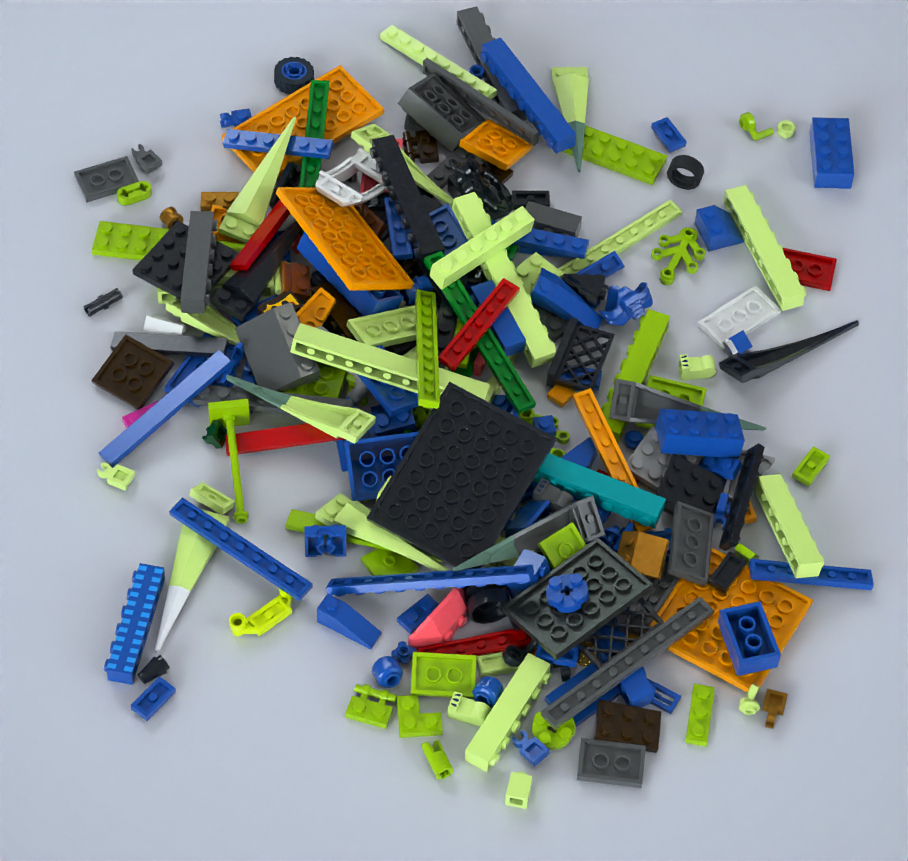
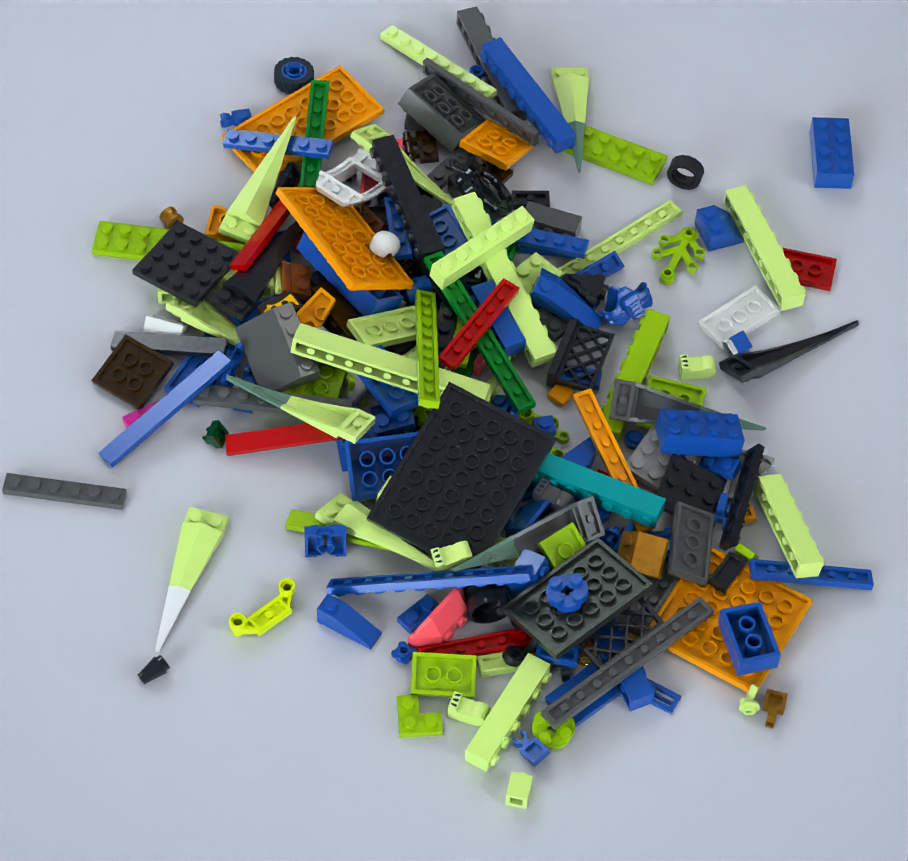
dark grey tile [74,156,139,202] -> none
black pin [84,288,123,317] -> none
yellowish green plate [97,462,135,491] -> none
blue brick [104,563,165,685] -> none
lime beam [117,181,152,206] -> none
blue plate [130,676,176,721] -> none
dark grey plate [132,144,162,174] -> none
blue tile [169,497,313,602] -> none
dark grey brick [180,211,218,314] -> none
yellowish green plate [189,482,235,515] -> none
pearl gold plate [200,192,239,211] -> none
lime tile [208,399,250,524] -> none
lime plate [345,684,397,729] -> none
lime plate [361,548,418,576] -> none
blue head [372,656,403,688] -> none
lime hinge [421,740,454,780] -> none
blue head [472,676,504,708] -> none
dark grey plate [577,738,646,788] -> none
dark brown plate [594,699,662,753] -> none
blue plate [651,117,687,153] -> none
lime plate [685,684,715,747] -> none
lime plate [739,112,774,141] -> none
yellowish green tile [777,120,796,138] -> none
lime plate [792,446,830,487] -> none
none -> dark grey plate [2,473,127,510]
none -> white hair [369,231,401,258]
none -> yellowish green leg [431,541,473,571]

